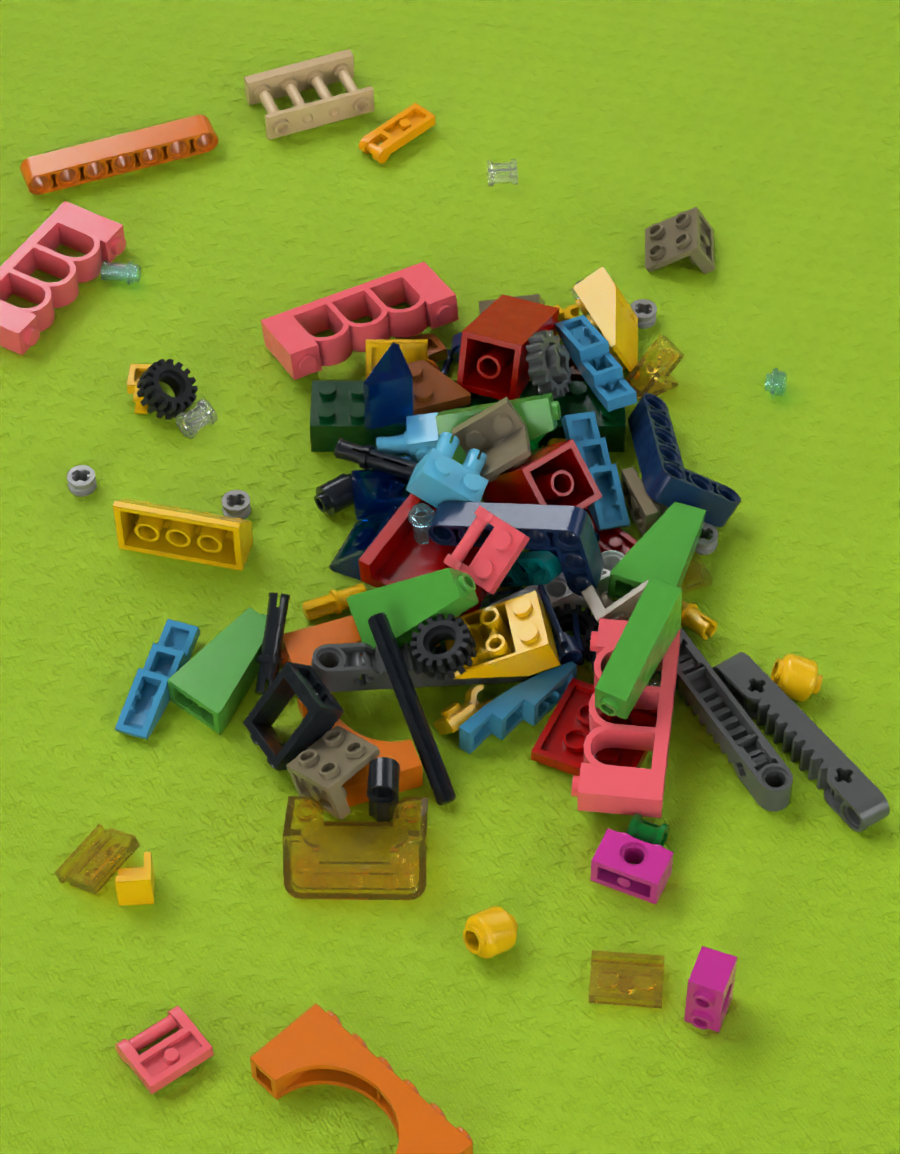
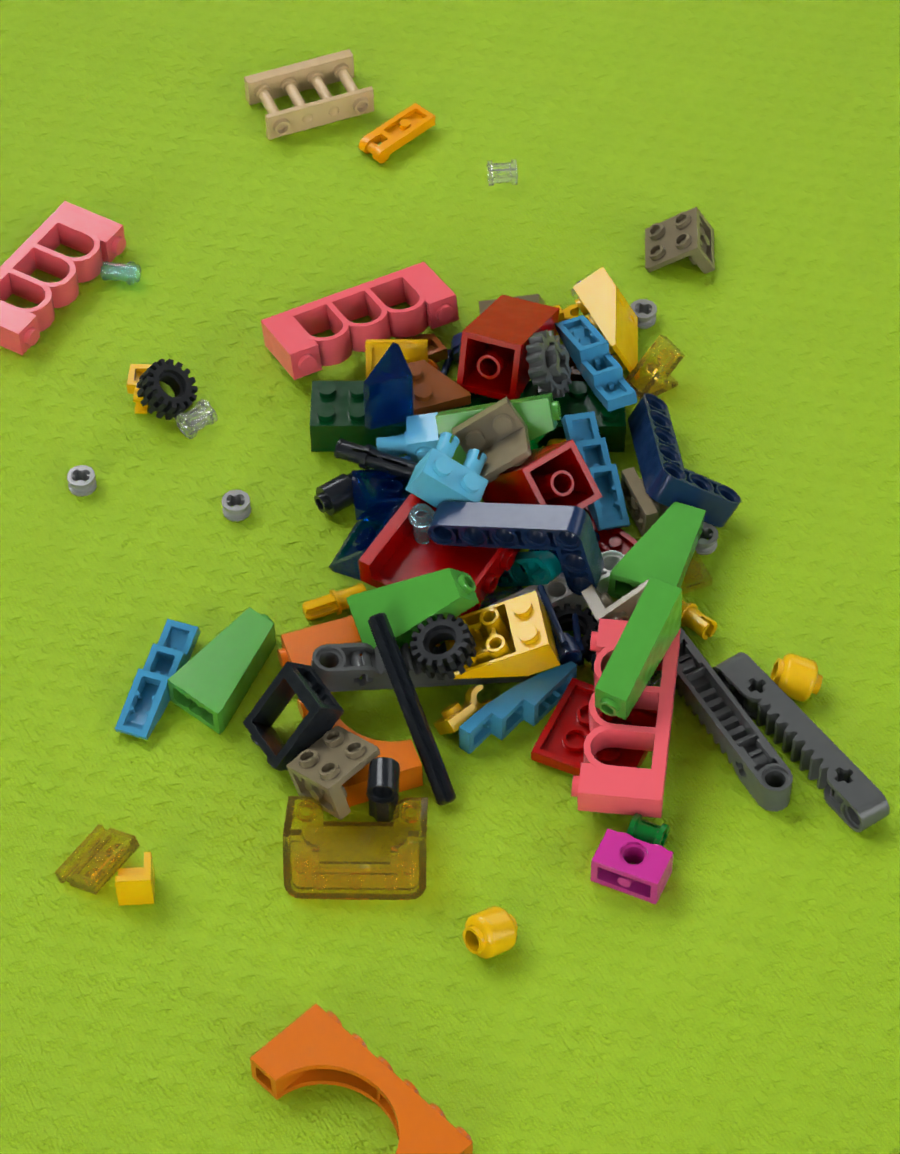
orange beam [20,115,218,195] -> none
yellow slope [113,499,253,571] -> none
coral plate [115,1006,214,1094] -> none
black pin [255,592,290,694] -> none
coral plate [443,505,530,595] -> none
clear yellow plate [588,950,664,1008] -> none
dark pink brick [684,946,737,1032] -> none
clear light blue plate [765,368,787,398] -> none

